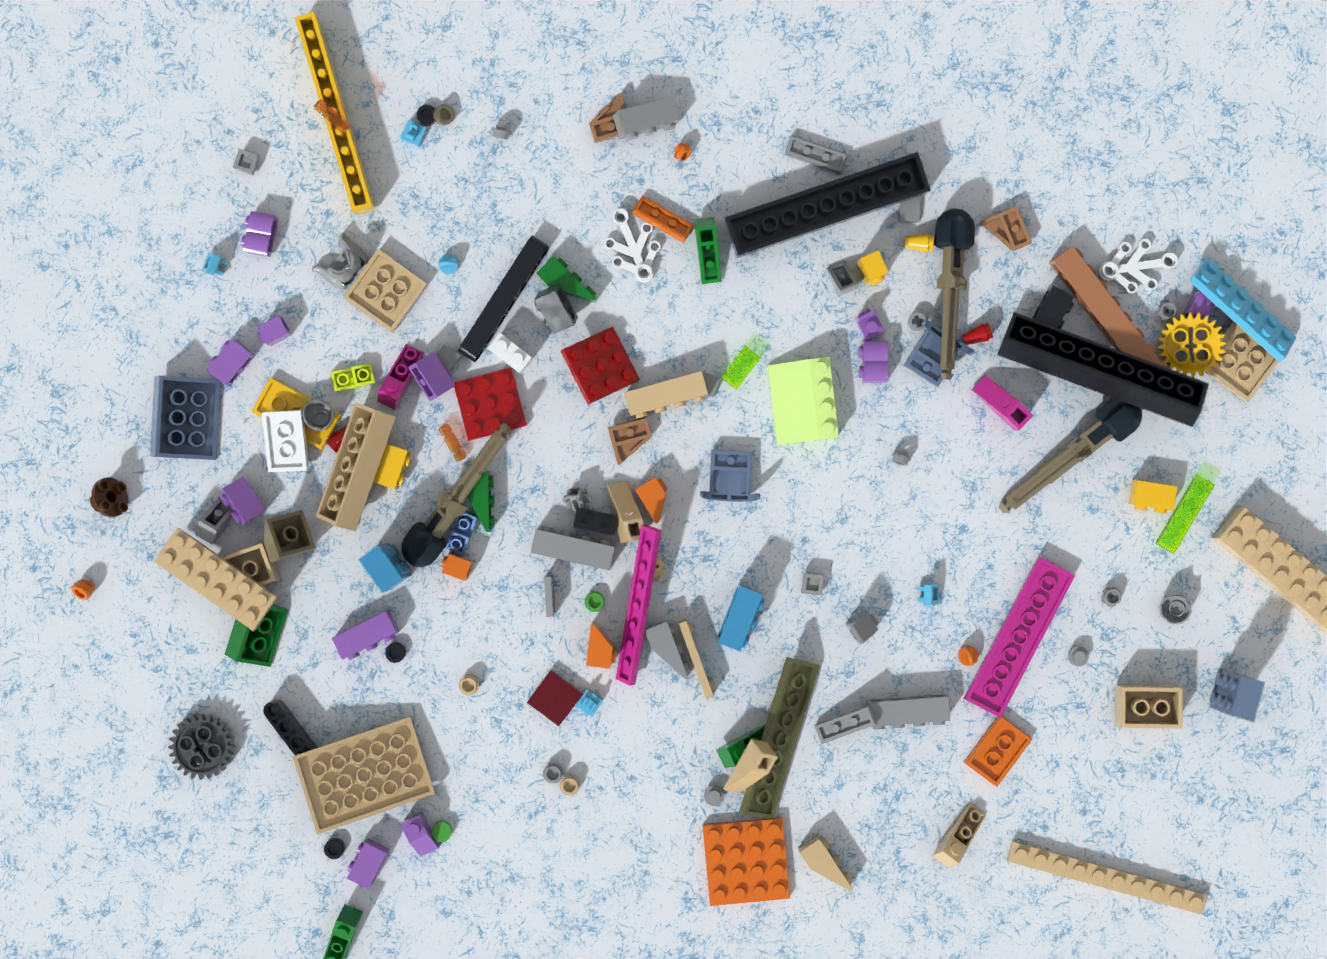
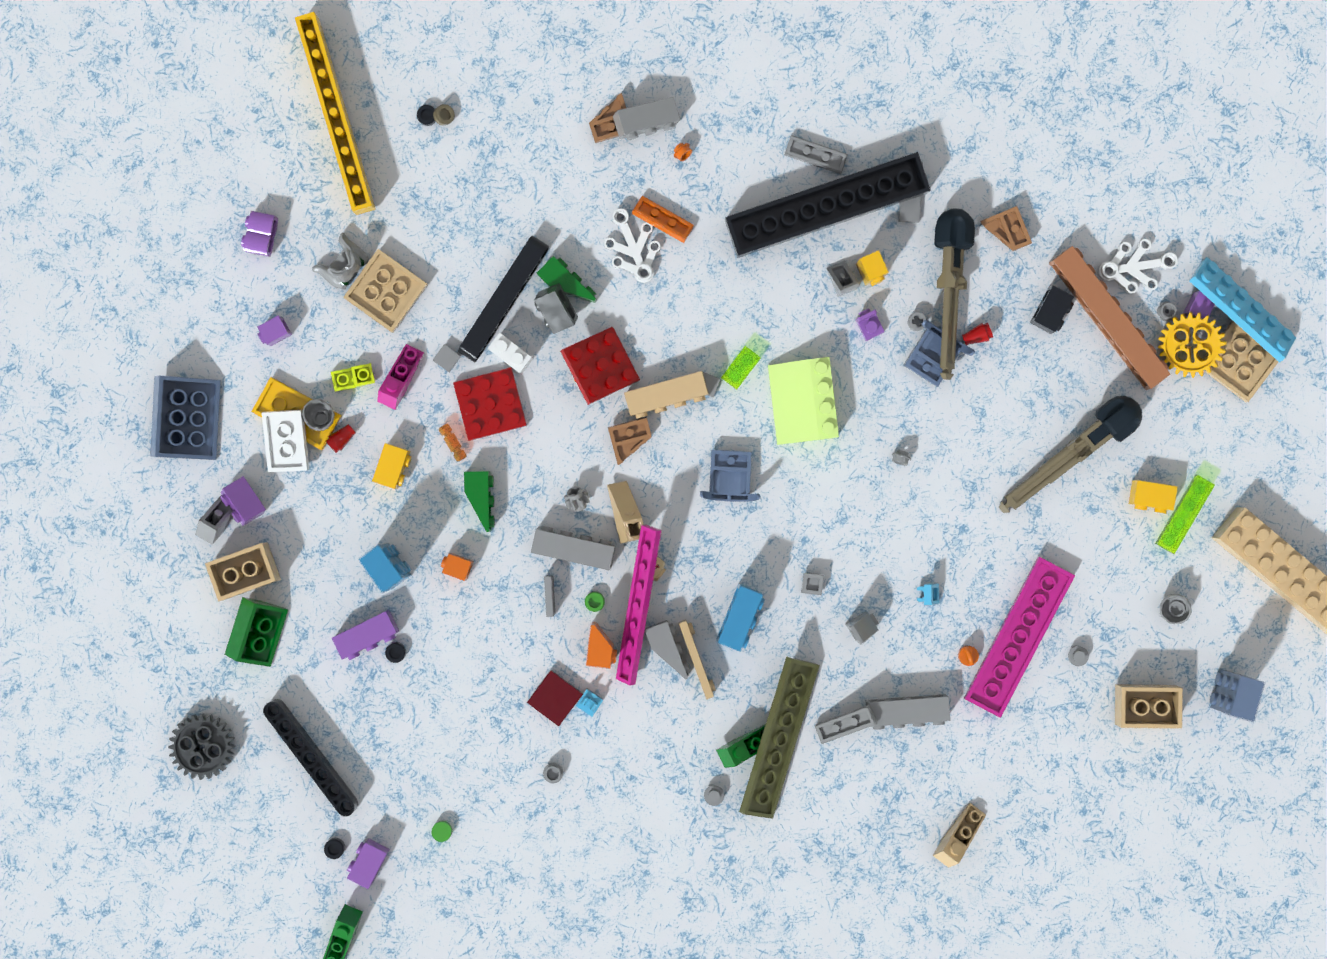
orange tile [71,579,95,600] -> none
reddish brown plate [90,477,128,518] -> none
tan plate [154,528,278,631] -> none
medium azure tile [202,252,228,275] -> none
medium lavender brick [207,339,256,386] -> none
light grey plate [233,149,260,175] -> none
dark tan slope [263,510,315,563] -> none
tan plate [292,717,435,835] -> none
clear orange axle [314,100,350,133] -> none
tan brick [316,402,396,532] -> none
medium azure tile [400,120,428,148] -> none
piece [401,423,511,567] -> none
medium lavender slope [401,811,439,857] -> none
medium lavender brick [408,351,456,402] -> none
medium azure tile [438,254,459,275] -> none
medium blue slope [445,510,478,555] -> none
tan plate [459,675,479,695] -> none
light grey plate [491,124,511,139] -> none
tan plate [560,775,580,795] -> none
black bracket [573,508,617,535] -> none
orange slope [635,477,667,524] -> none
green slope [694,217,722,284] -> none
orange plate [702,817,790,906] -> none
tan slope [723,739,778,793] -> none
tan slope [798,835,853,891] -> none
medium lavender brick [858,341,889,383] -> none
yellow cone [905,233,934,253] -> none
orange tile [964,716,1032,787] -> none
dark pink slope [971,375,1034,431] -> none
black brick [997,312,1209,427] -> none
tan plate [1007,841,1207,915] -> none
light grey plate [1101,587,1121,607] -> none

